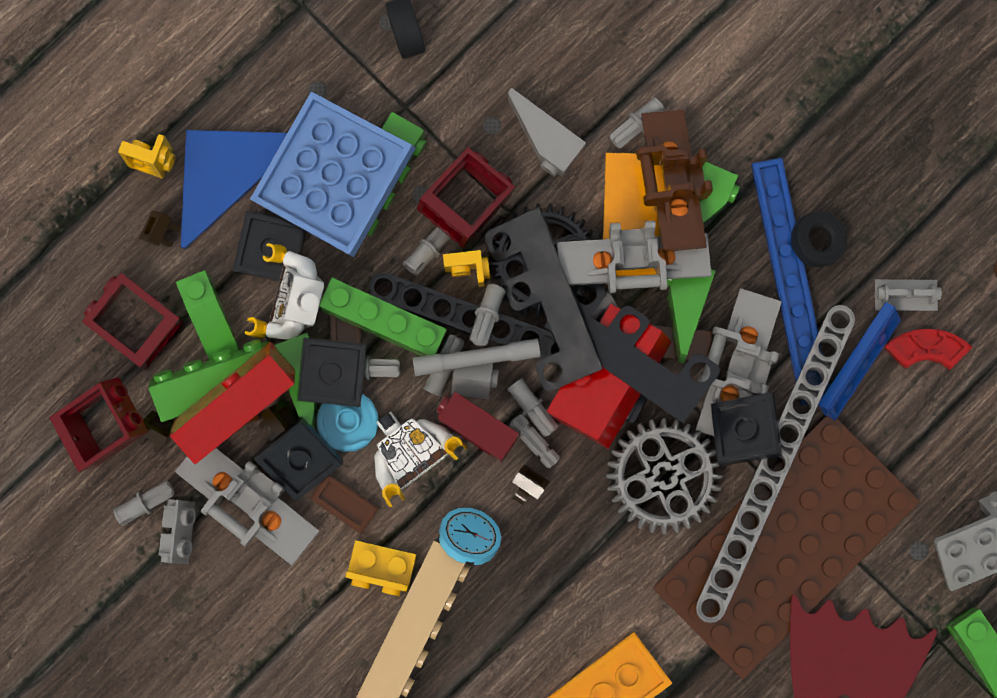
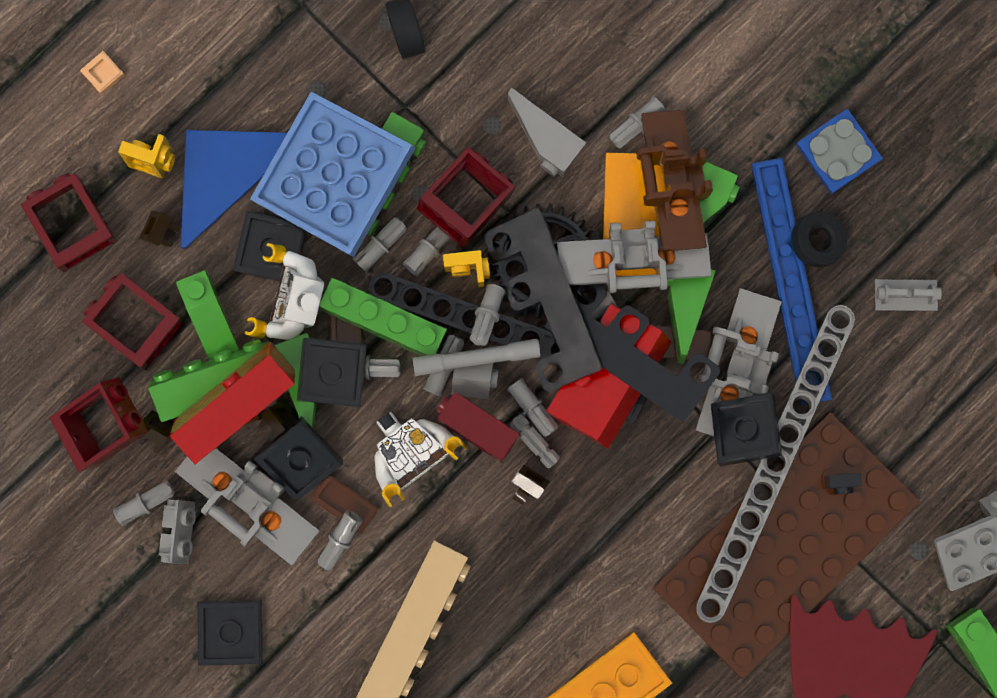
medium azure tile [316,394,379,452] -> none
yellow bracket [345,540,417,596] -> none
medium azure tile [438,508,501,565] -> none
light grey gear [606,418,723,534] -> none
blue tile [818,302,901,421] -> none
red tile [884,329,973,370] -> none
none -> dark red window [20,173,117,272]
none -> light nougat tile [80,51,125,95]
none -> black tile [197,600,262,666]
none -> light grey axle [318,510,363,571]
none -> light grey axle [353,217,407,273]
none -> light grey piece [796,109,883,194]
none -> black plate [824,473,862,494]

